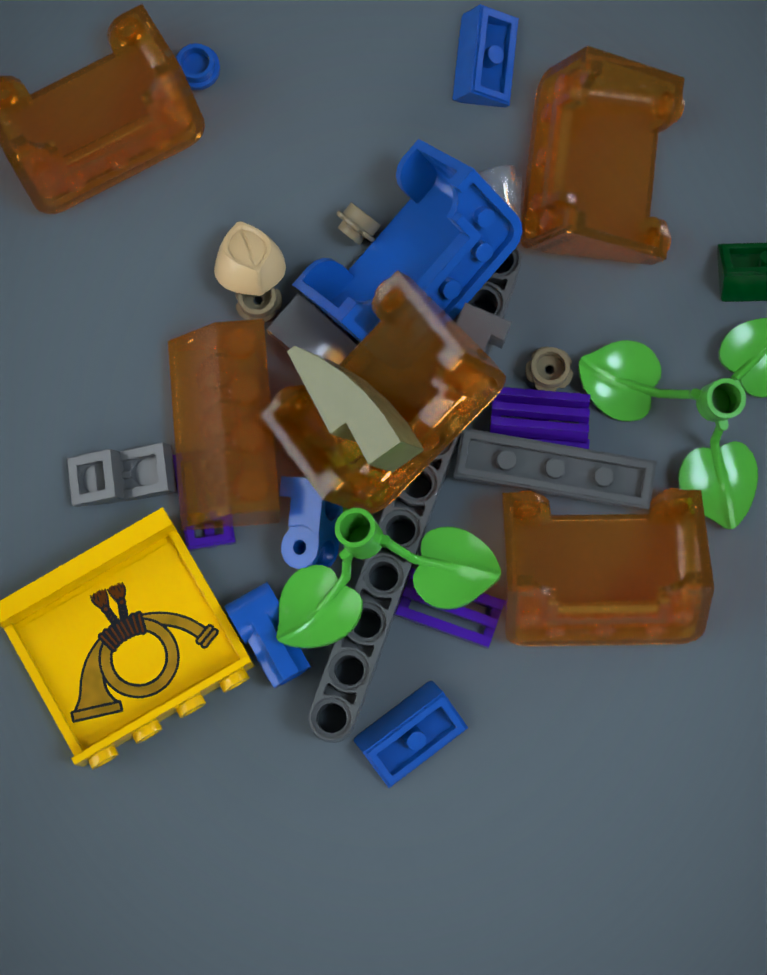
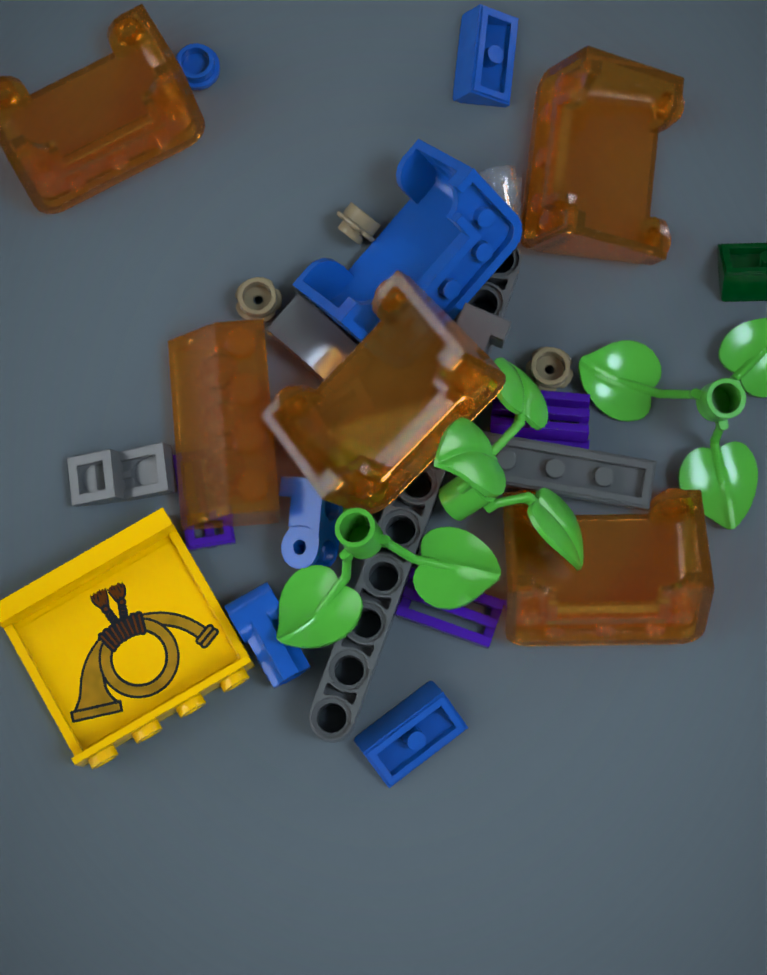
tan hat [214,221,286,296] -> none
slope [287,345,424,472] -> none
none -> bright green plant [433,357,584,571]

